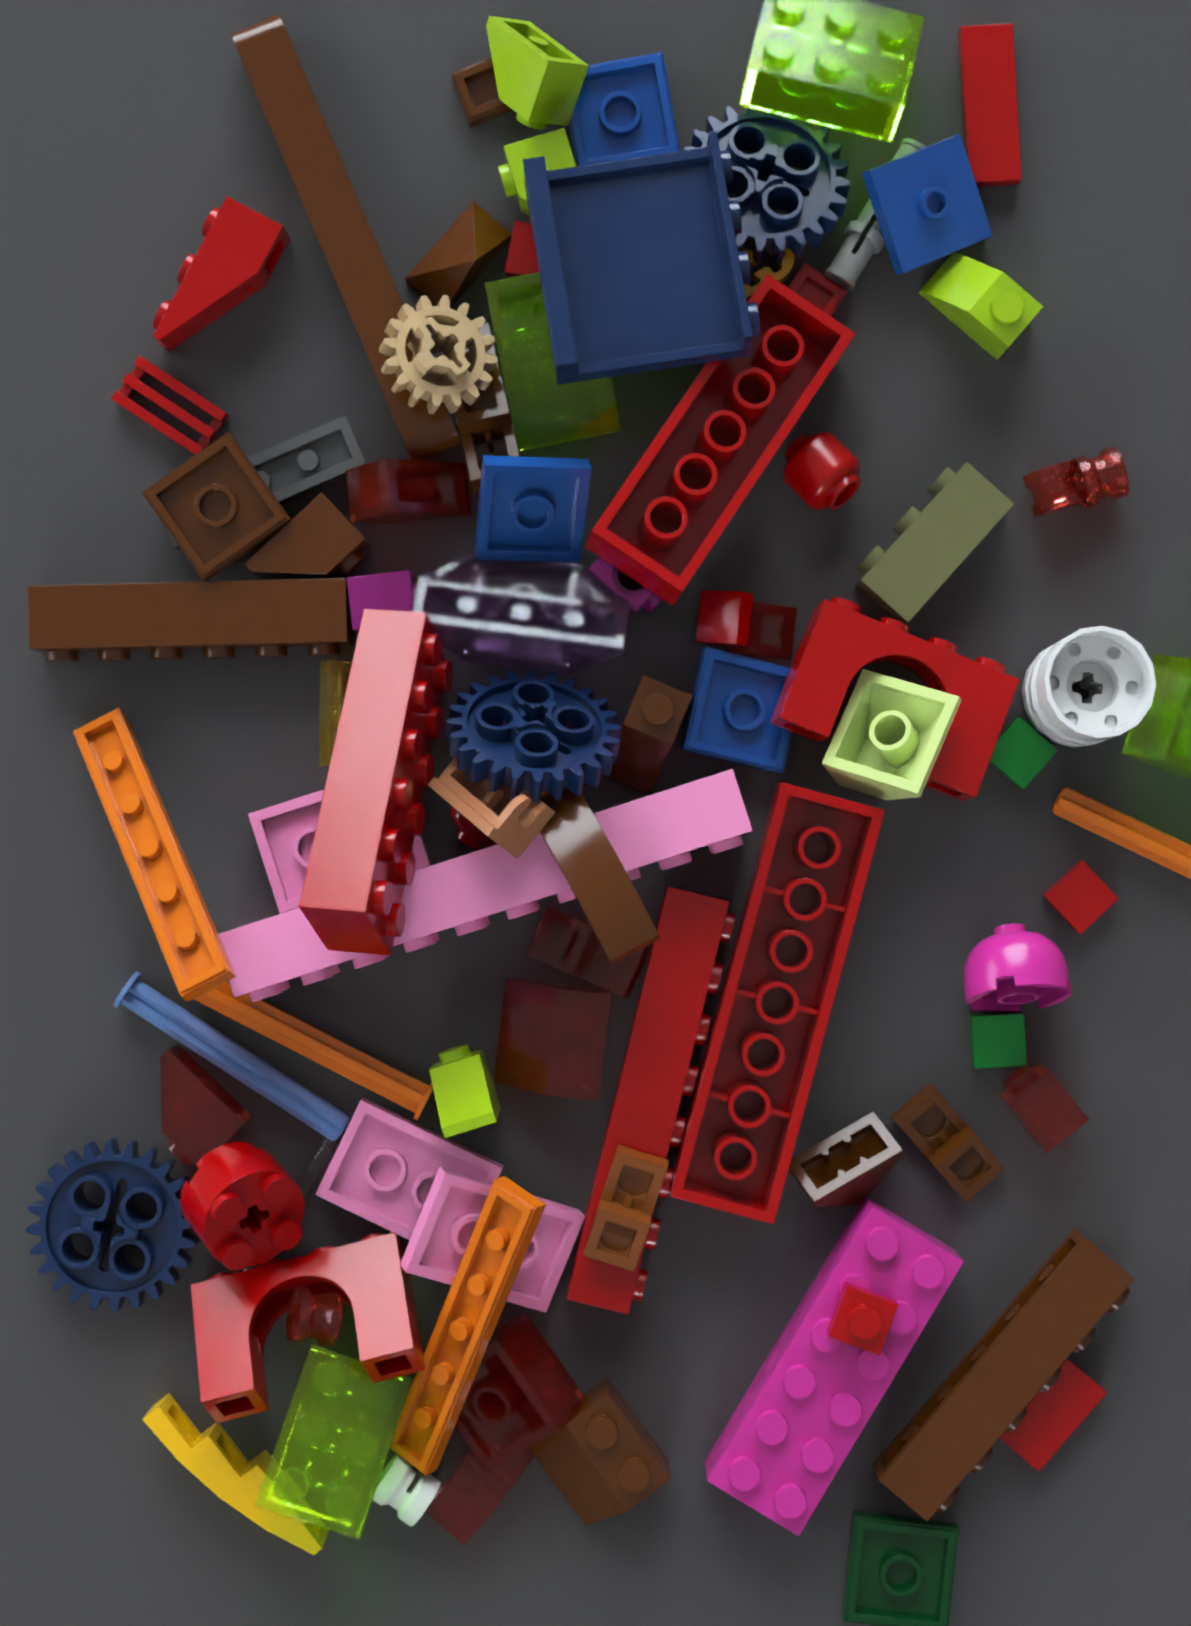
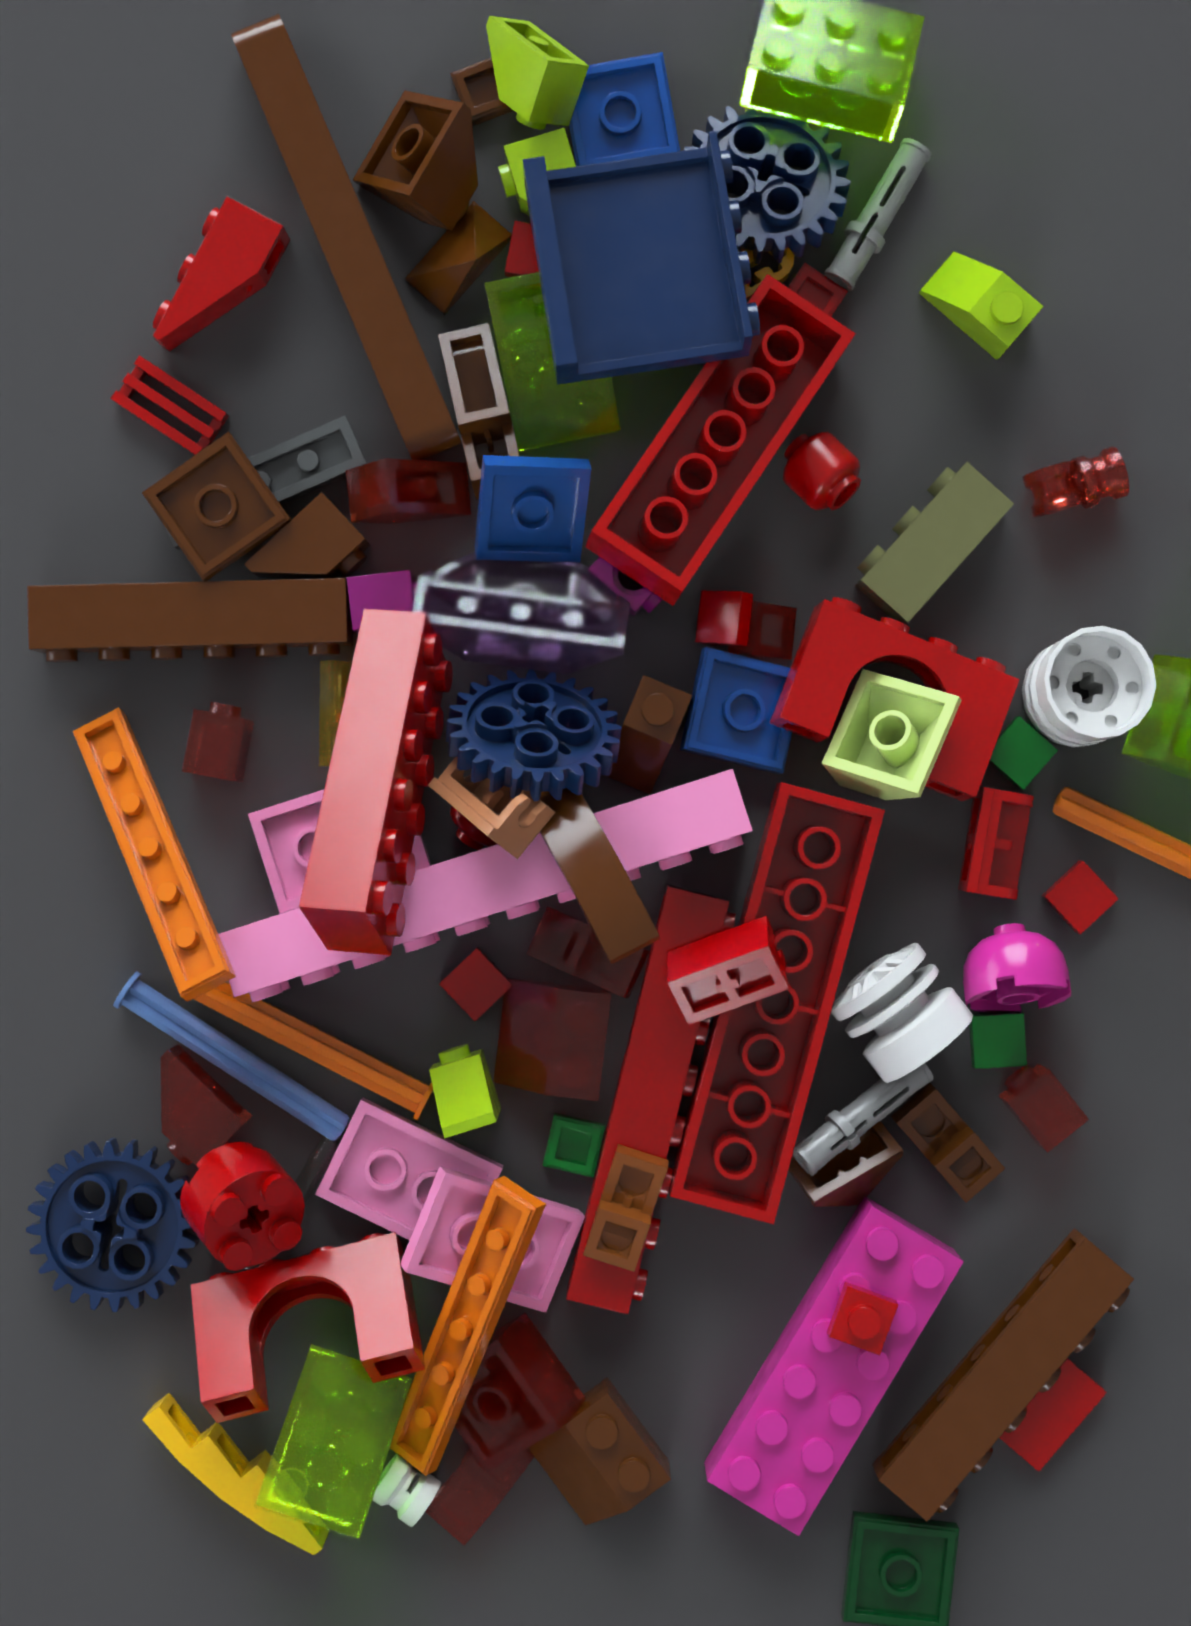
clear red wheel [286,1287,343,1346] -> none
tan gear [379,295,498,414] -> none
blue plate [862,134,993,275] -> none
red tile [958,23,1022,187] -> none
none -> clear red brick [182,702,254,782]
none -> reddish brown slope [353,90,478,231]
none -> red tile [439,947,514,1021]
none -> green tile [543,1113,605,1177]
none -> red hinge [667,915,789,1025]
none -> light grey pin [793,1063,933,1176]
none -> white wheel [831,943,973,1083]
none -> red hinge [958,787,1034,900]

